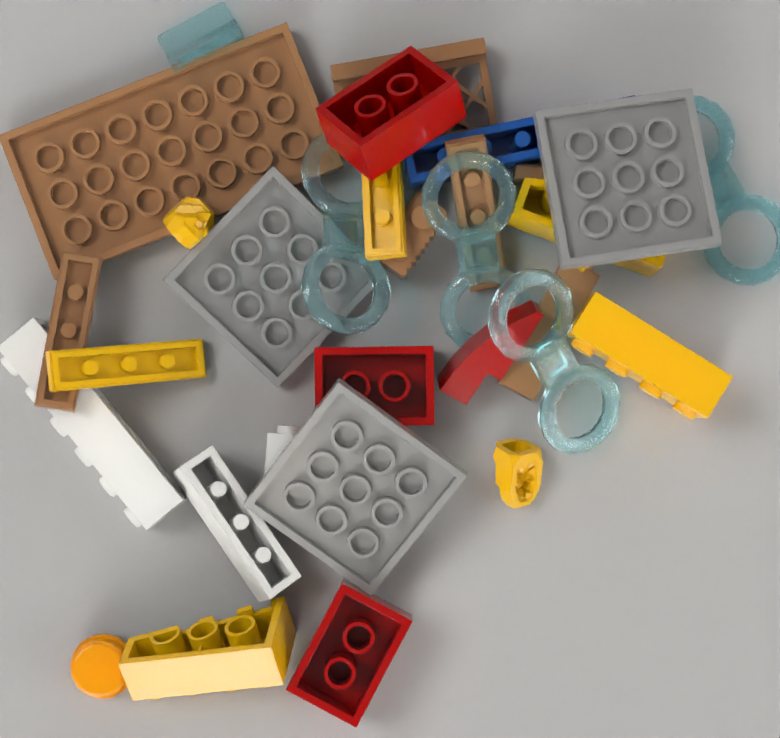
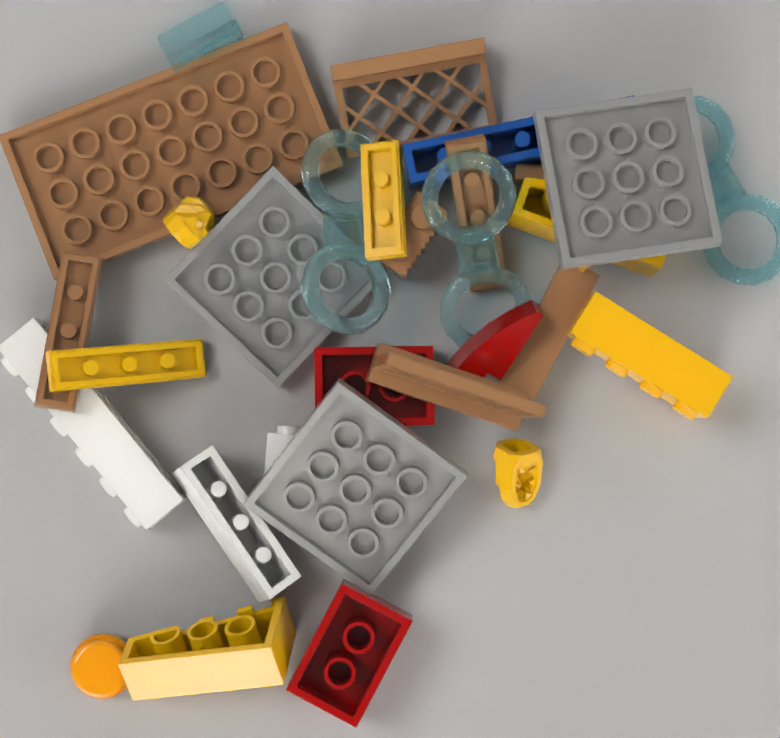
red brick [315,46,467,181] -> none
clear light blue bar [488,269,620,454] -> none
none -> medium nougat fence [366,342,547,431]

